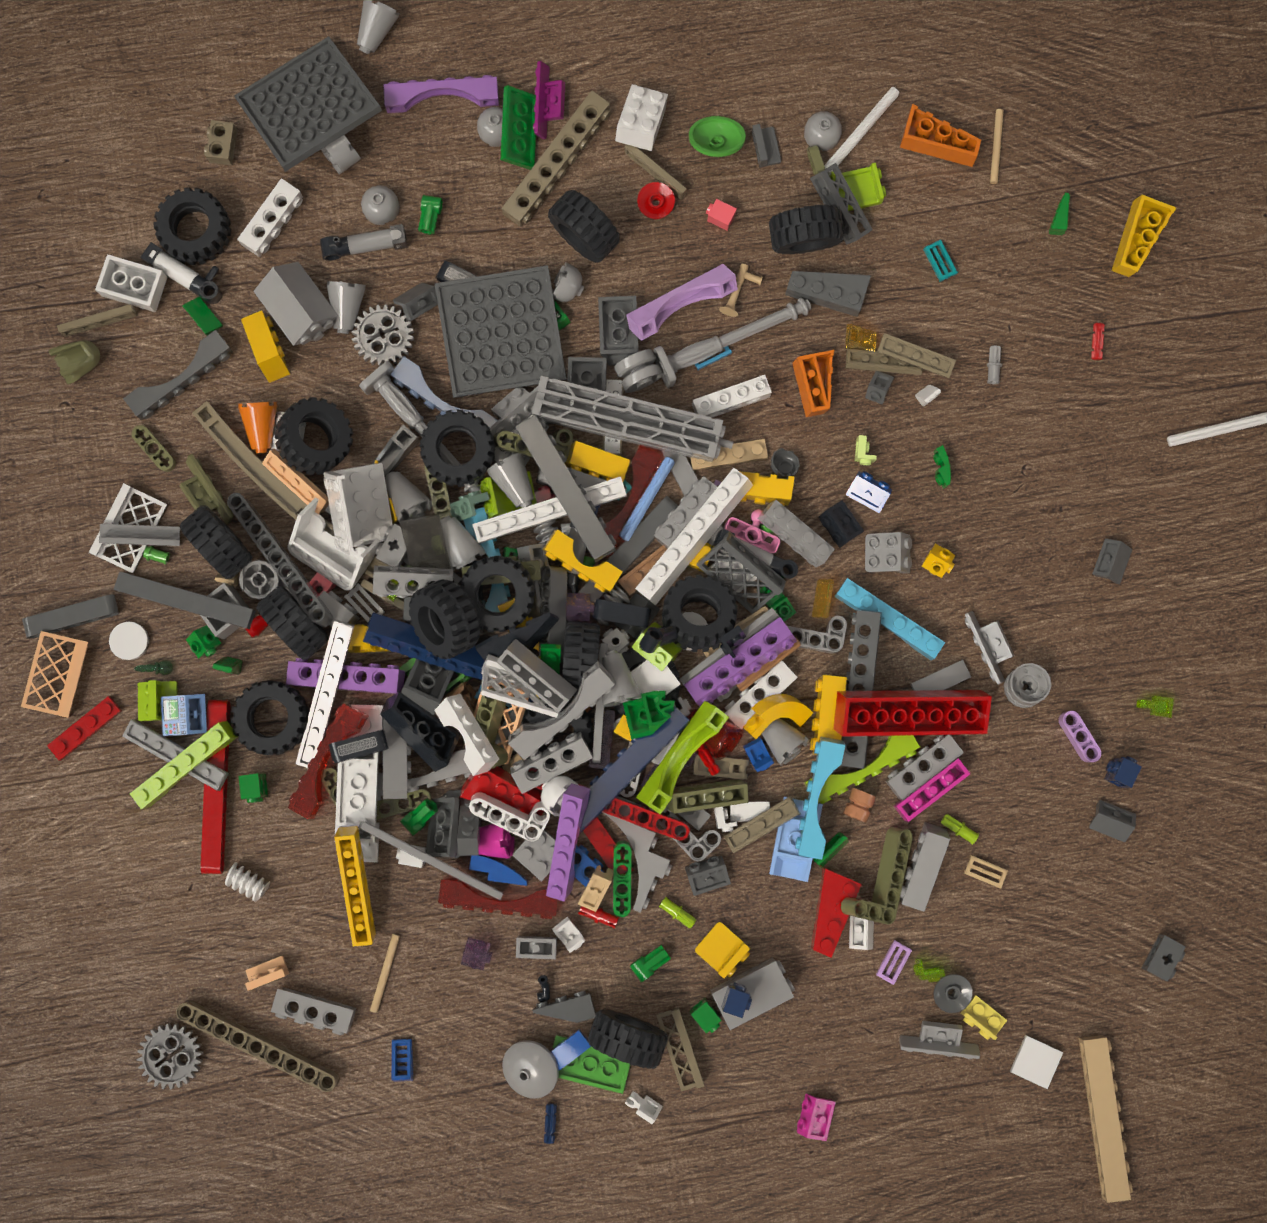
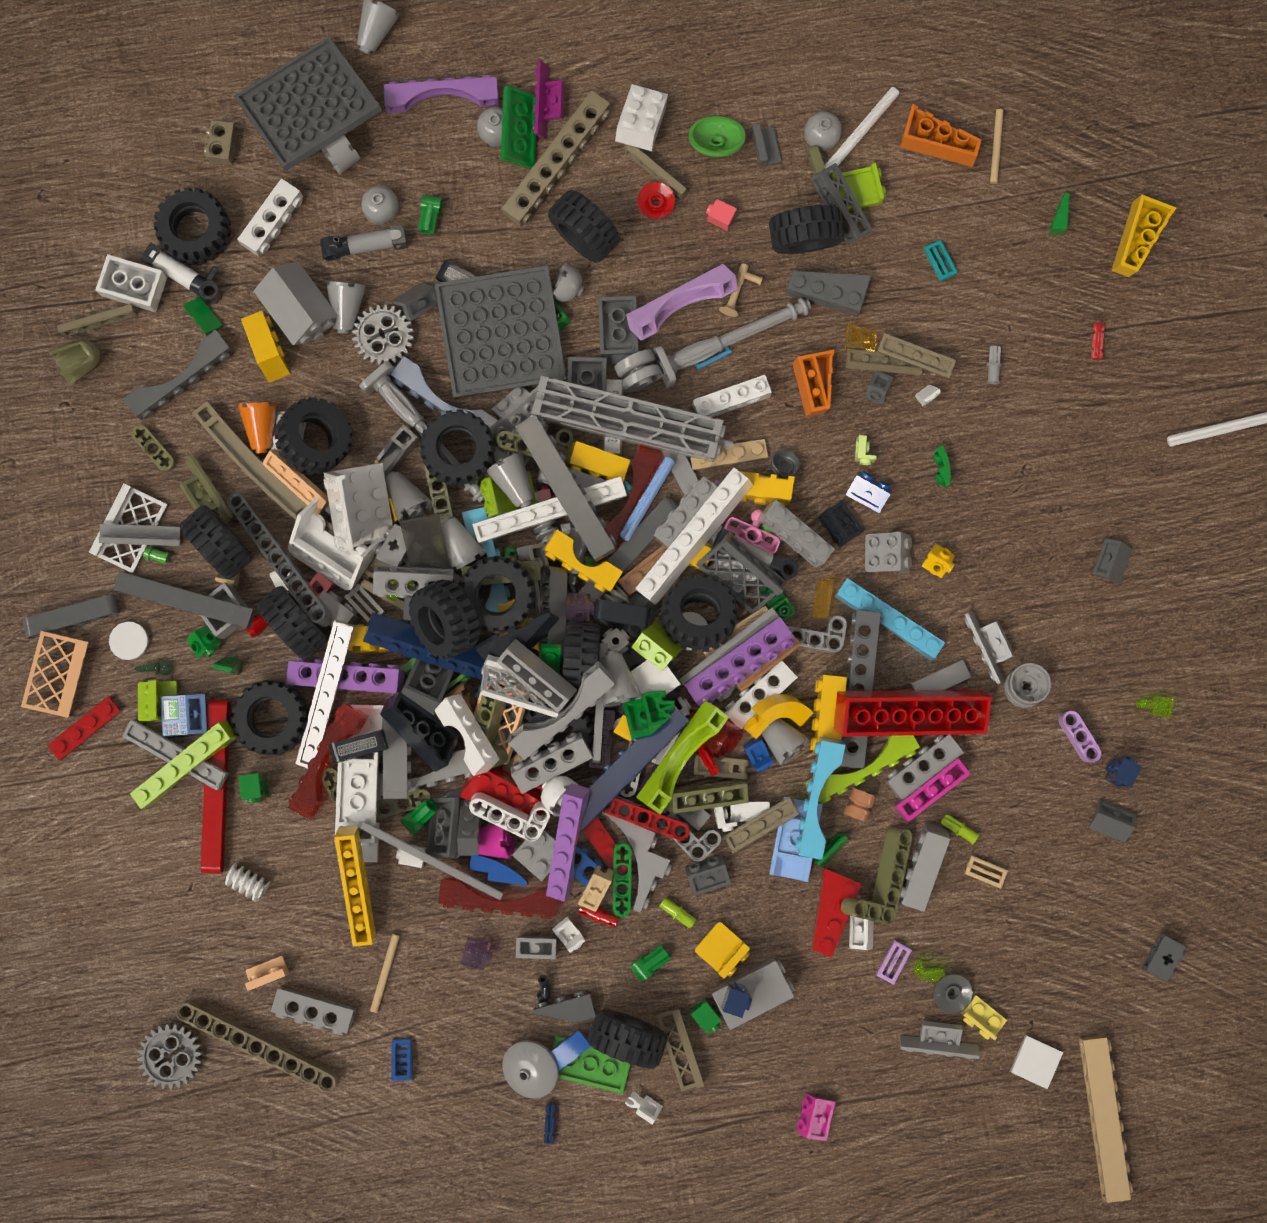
light grey cylinder [239,560,279,599] -> none
sand green bracket [449,491,490,521] -> none
black piece [639,625,678,653] -> none
black bracket [719,625,747,659] -> none

